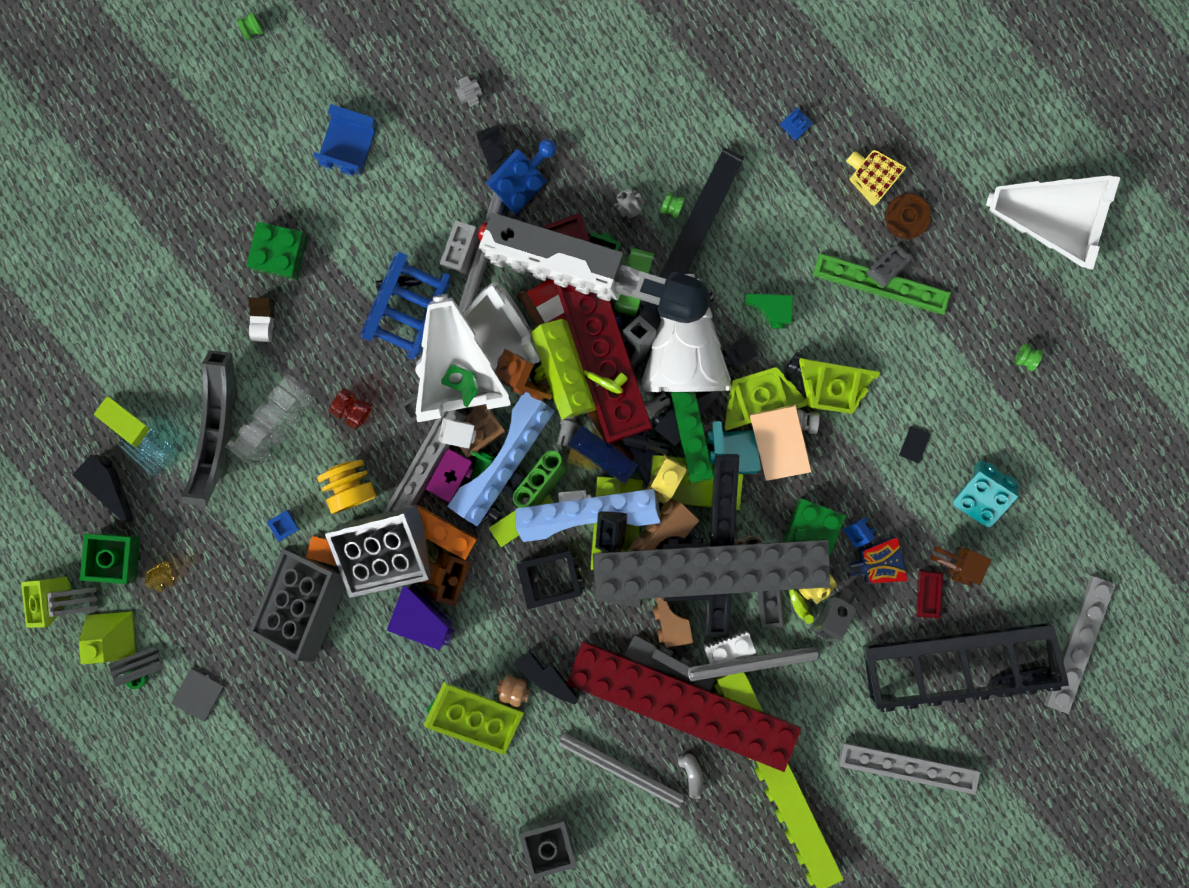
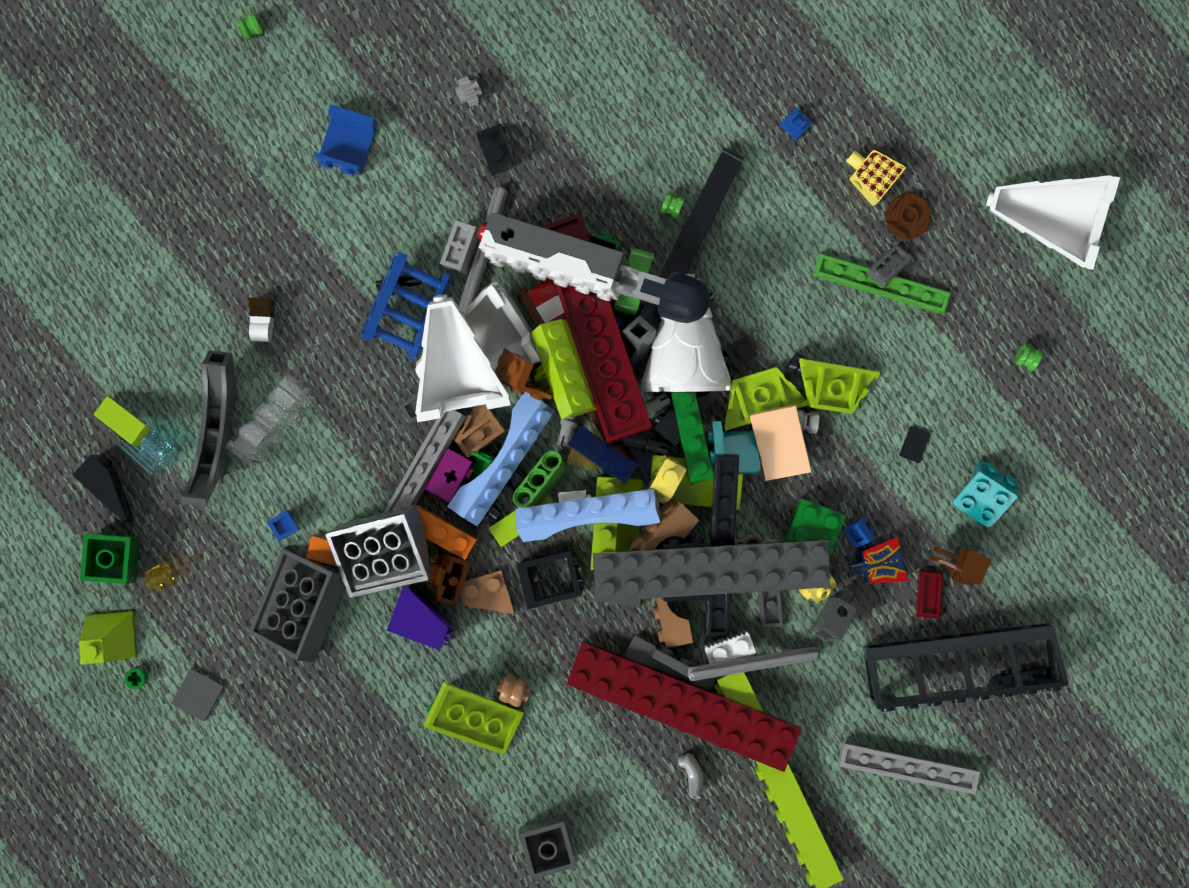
lime slope [21,577,71,628] -> none
light grey tile [47,587,98,617] -> none
dark grey tile [108,647,162,687] -> none
green brick [246,222,308,281] -> none
yellow wheel [317,460,377,514] -> none
clear red wheel [328,388,372,430] -> none
white brick [438,417,476,448] -> none
green bracket [441,364,478,407] -> none
blue plate [486,139,557,215] -> none
black slope [514,649,579,704] -> none
light grey axle [559,733,684,808] -> none
lime bar [583,371,628,393] -> none
black slope [595,511,627,552] -> none
light grey gear [614,189,644,218] -> none
green arch [744,294,793,329] -> none
lime bar [789,589,814,624] -> none
light grey plate [1044,576,1116,714] -> none
none -> medium nougat wing [460,570,515,614]

